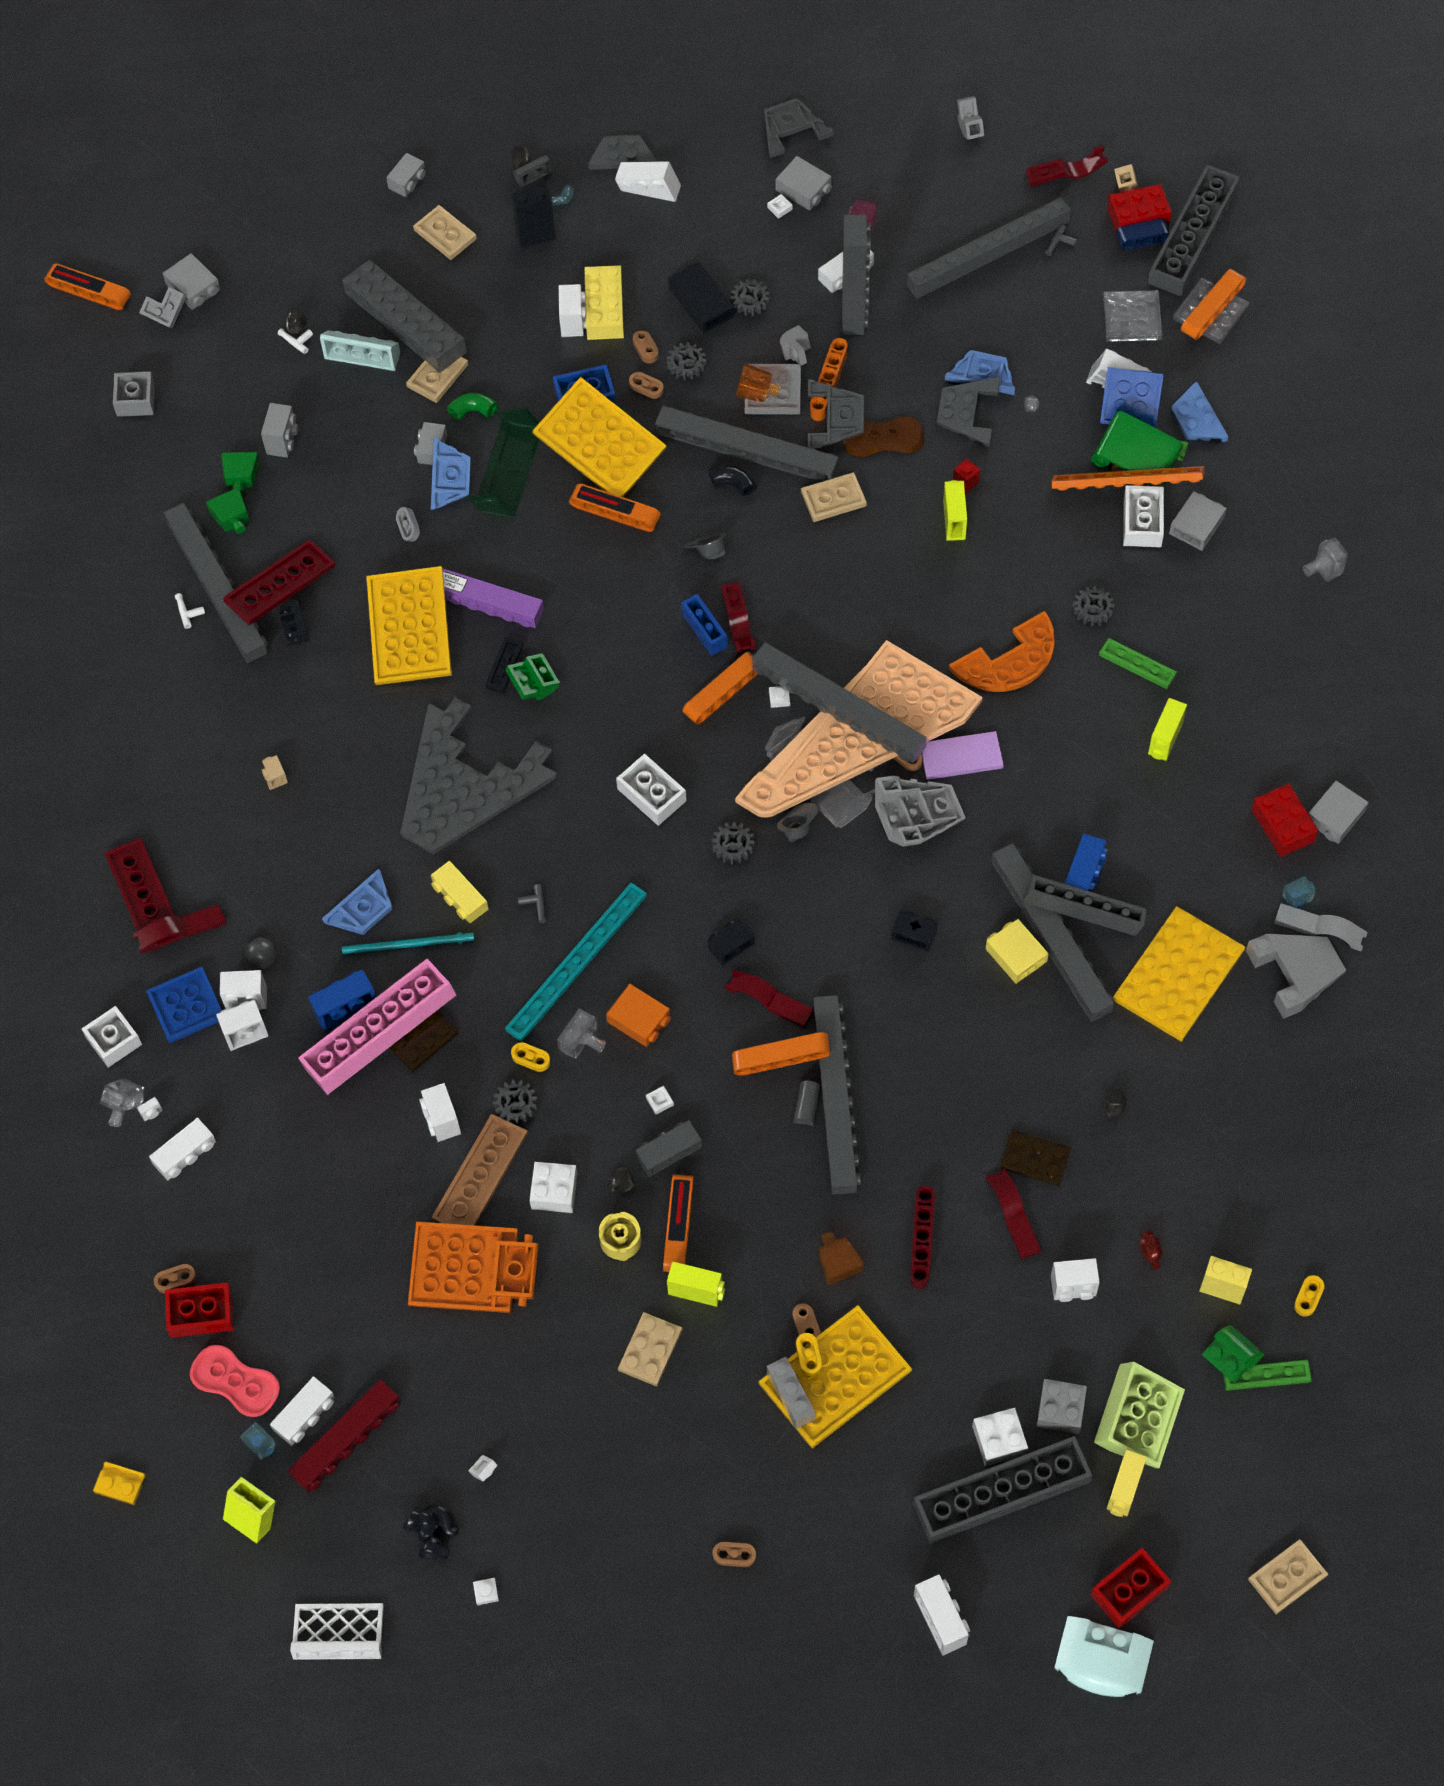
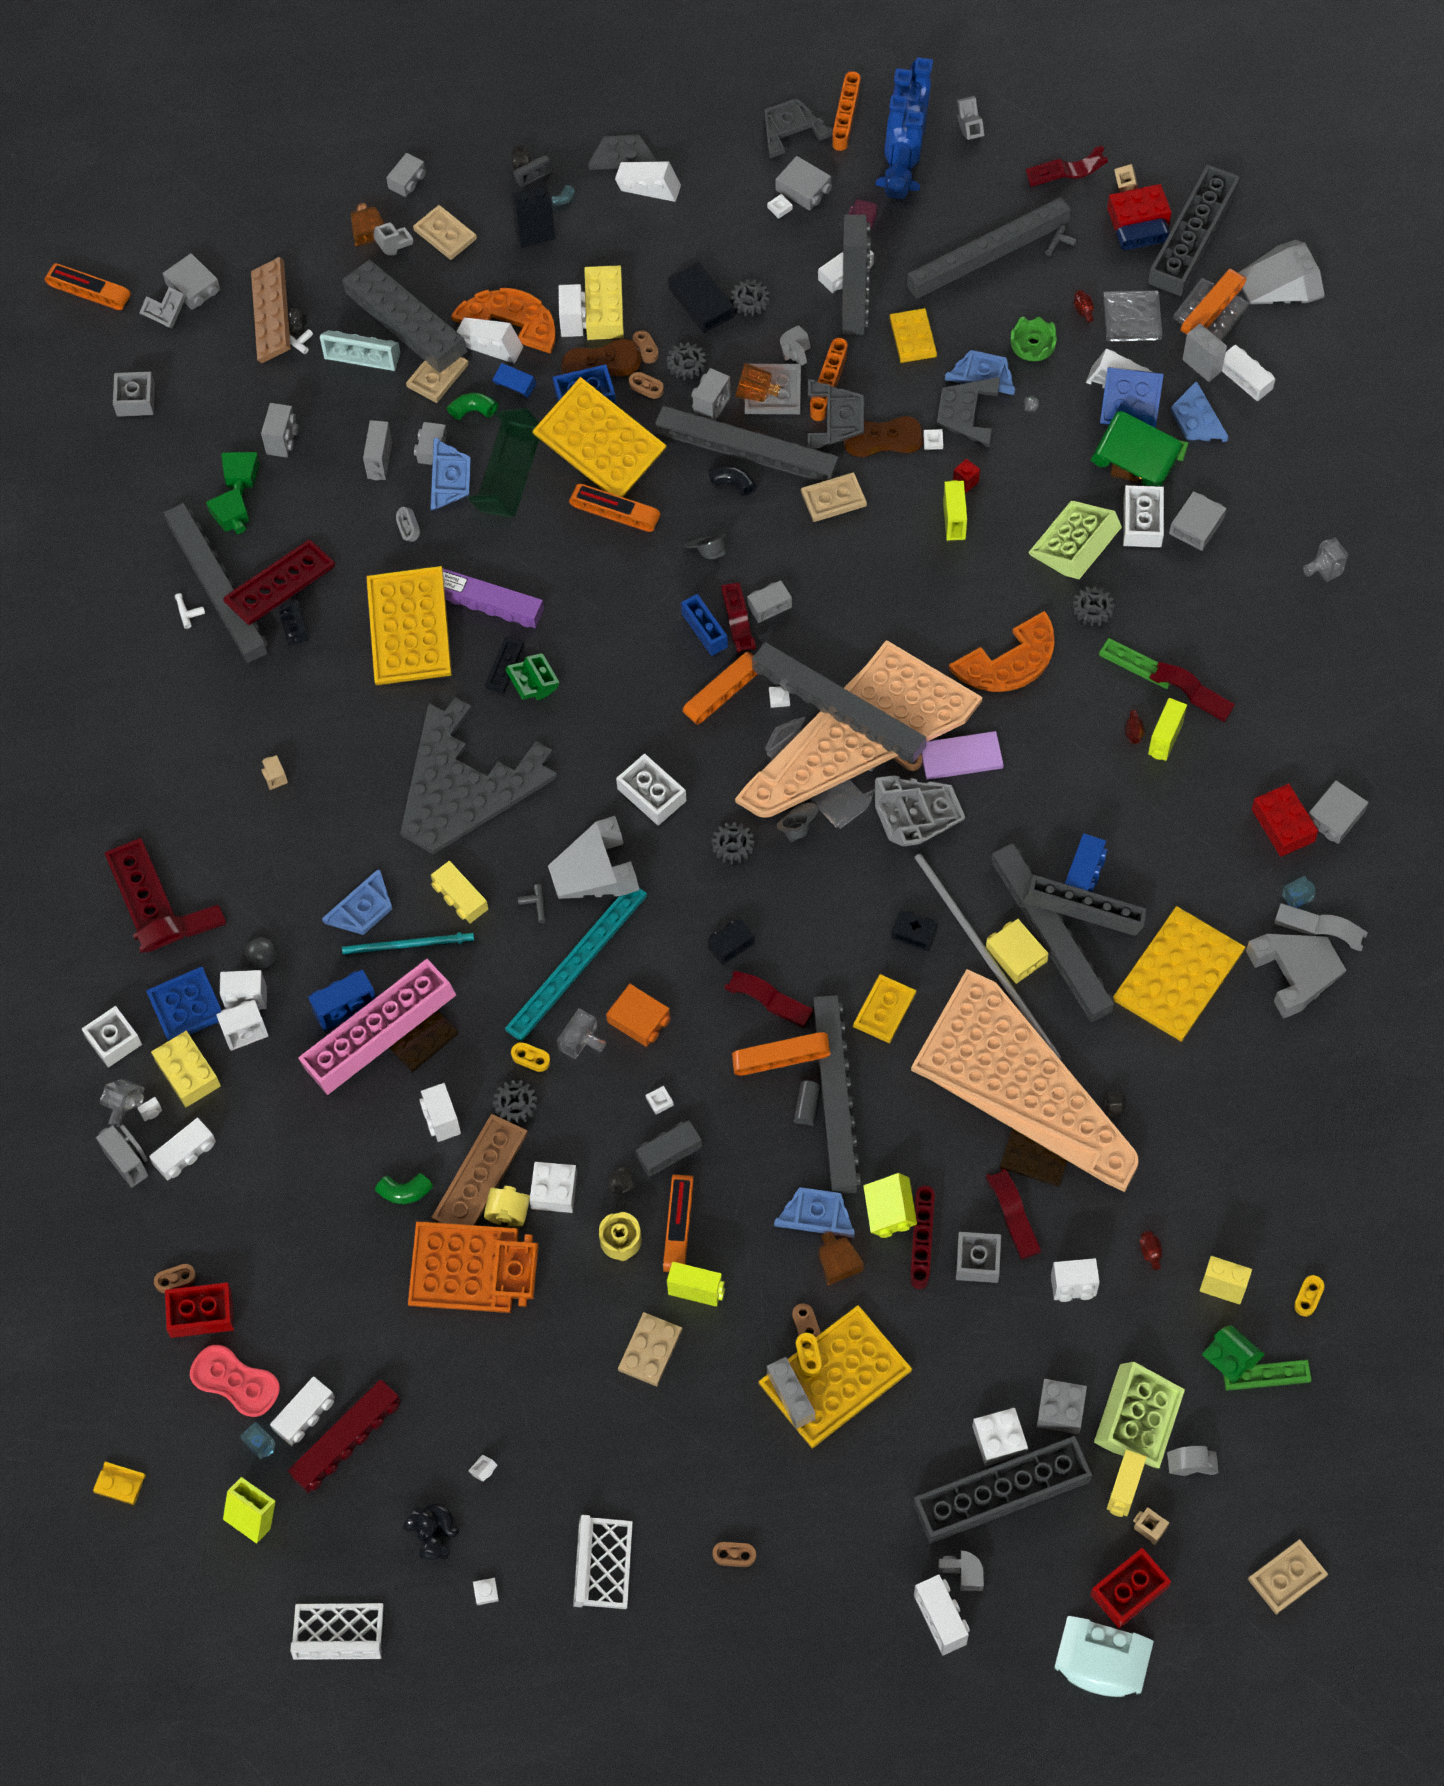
orange plate [1051,466,1205,490] -> none
none -> light grey brick [96,1125,148,1188]
none -> light yellow brick [151,1031,221,1108]
none -> medium nougat plate [251,257,291,363]
none -> clear orange torso [351,203,385,247]
none -> light grey brick [363,420,392,480]
none -> light grey brick [374,222,414,256]
none -> green cylinder [375,1173,433,1205]
none -> orange plate [451,288,556,354]
none -> white wedge [457,317,523,364]
none -> light yellow brick [484,1186,530,1228]
none -> blue hinge [492,363,537,398]
none -> light grey wedge [548,816,640,899]
none -> reddish brown plate [561,339,641,376]
none -> white fence [573,1515,632,1609]
none -> light grey brick [691,368,731,421]
none -> light grey brick [747,581,792,623]
none -> medium blue wing [774,1187,855,1238]
none -> orange beam [832,71,860,151]
none -> yellow plate [853,974,916,1044]
none -> neon yellow brick [863,1173,917,1238]
none -> blue animal [875,57,933,199]
none -> yellow plate [889,308,937,363]
none -> light nougat wing [911,969,1138,1192]
none -> light grey piece [915,853,1062,1060]
none -> white plate [923,429,943,450]
none -> light grey brick [938,1551,984,1591]
none -> light grey brick [956,1232,1001,1283]
none -> bright green plate [1011,317,1057,362]
none -> yellowish green slope [1029,501,1122,579]
none -> clear red plant [1073,290,1094,323]
none -> clear red plant [1125,710,1145,744]
none -> tan brick [1133,1507,1169,1545]
none -> dark red piece [1149,662,1235,722]
none -> light grey brick [1167,1446,1219,1476]
none -> light grey brick [1182,324,1227,382]
none -> white brick [1222,345,1275,401]
none -> light grey wedge [1238,240,1325,304]

